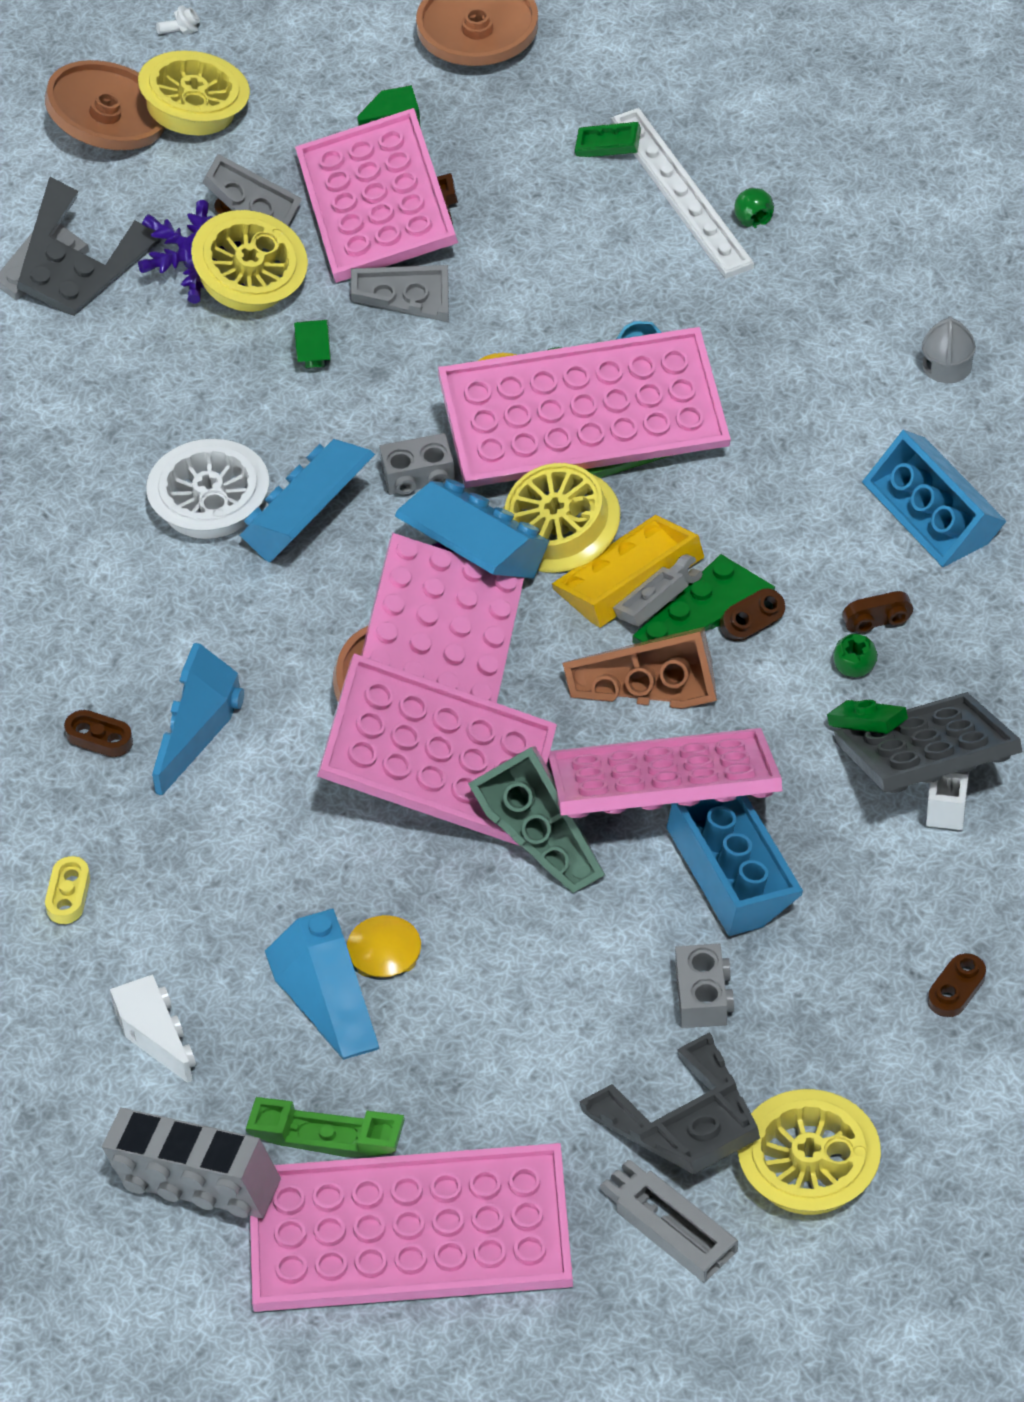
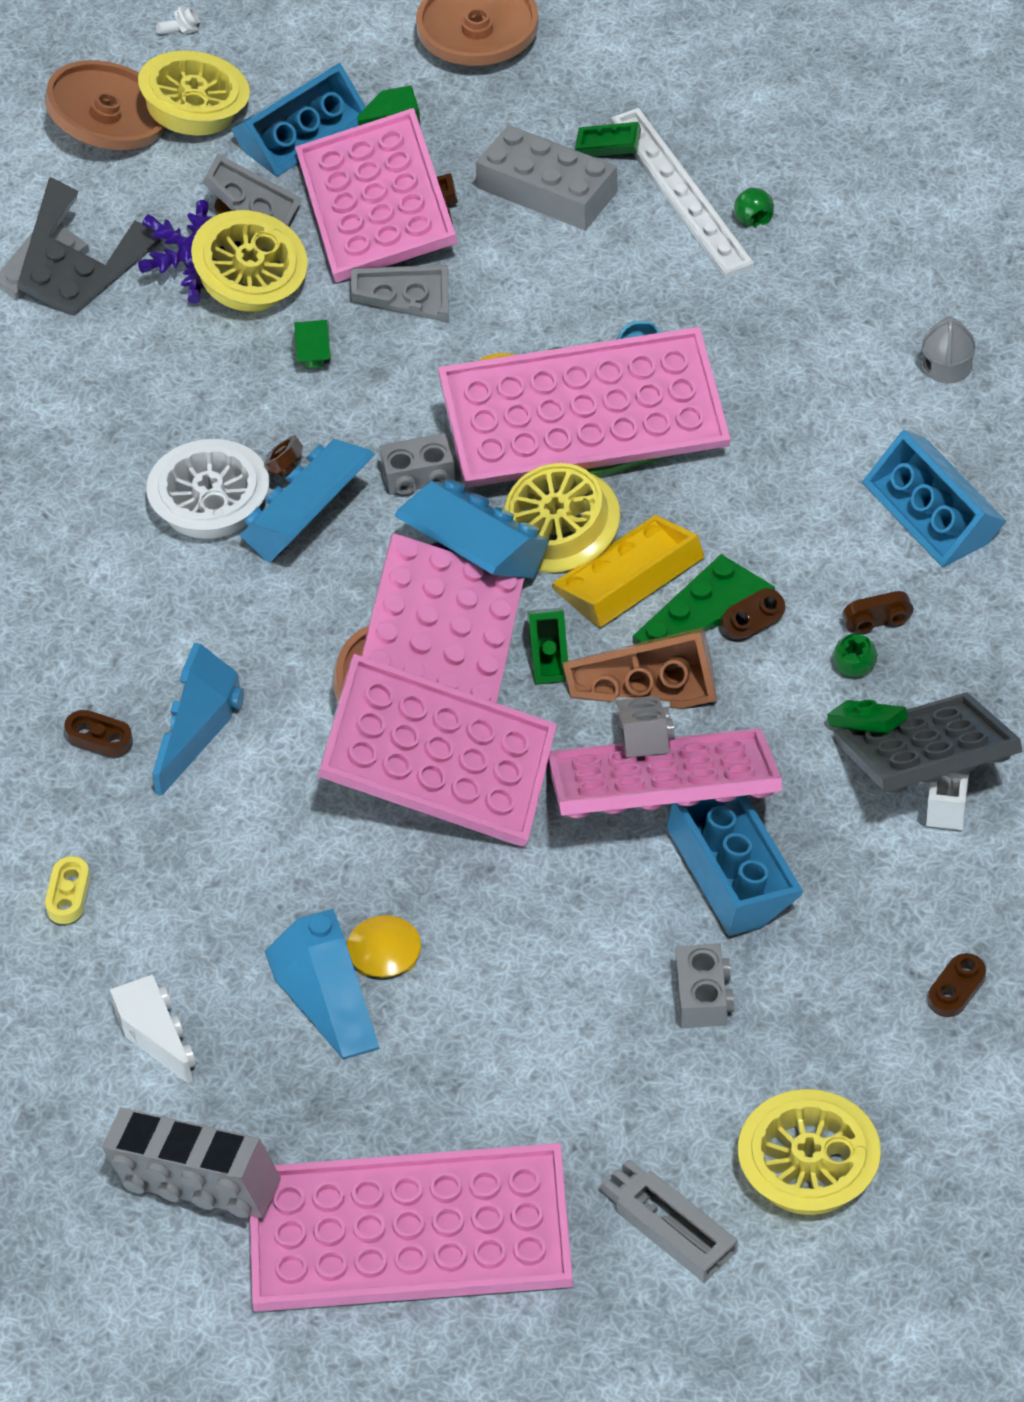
bright green slope [246,1097,405,1157] -> none
sand green wedge [468,746,605,893] -> none
dark grey wing [579,1032,760,1174] -> none
light grey plate [613,554,703,627] -> none
none -> dark azure slope [231,63,366,177]
none -> reddish brown plate [264,435,303,477]
none -> light grey brick [475,124,618,231]
none -> green slope [527,608,568,684]
none -> light grey brick [616,696,675,758]

